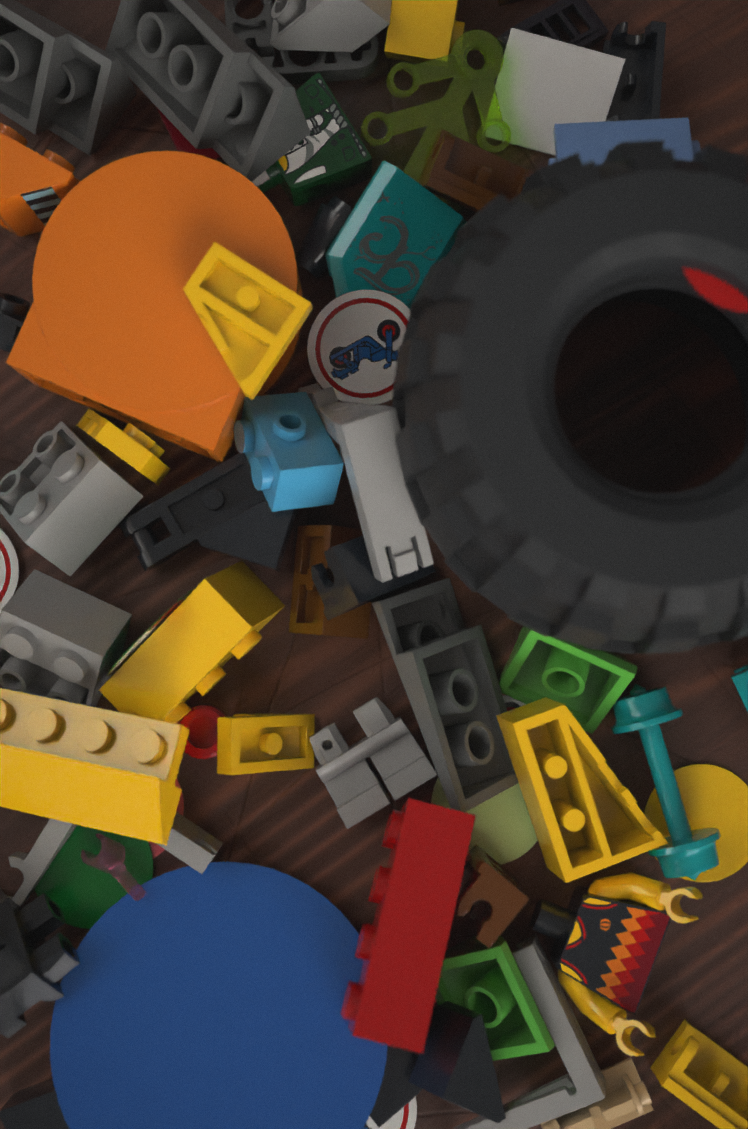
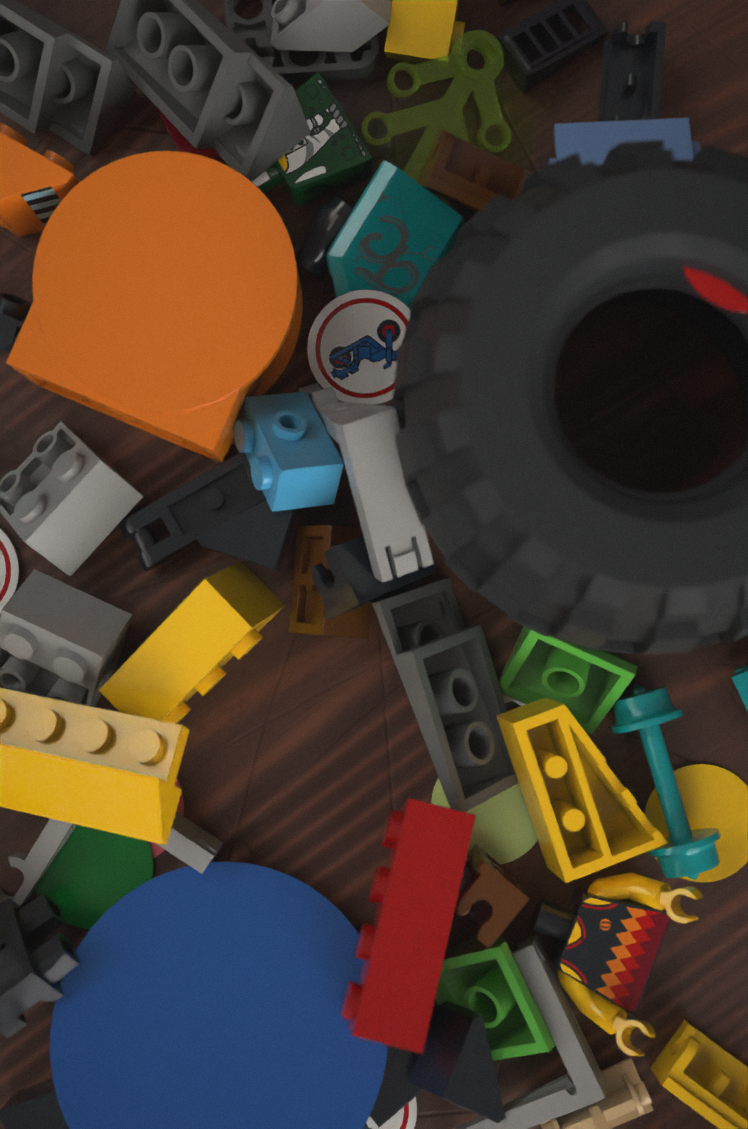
yellow wing [77,409,171,486] -> none
hand [81,833,146,901] -> none
sticker [107,587,196,676] -> none
red tile [178,704,228,759] -> none
yellow wing [183,241,313,400] -> none
yellow slope [217,714,315,775] -> none
light grey hips [309,696,437,829] -> none
white sticker [482,28,625,156] -> none

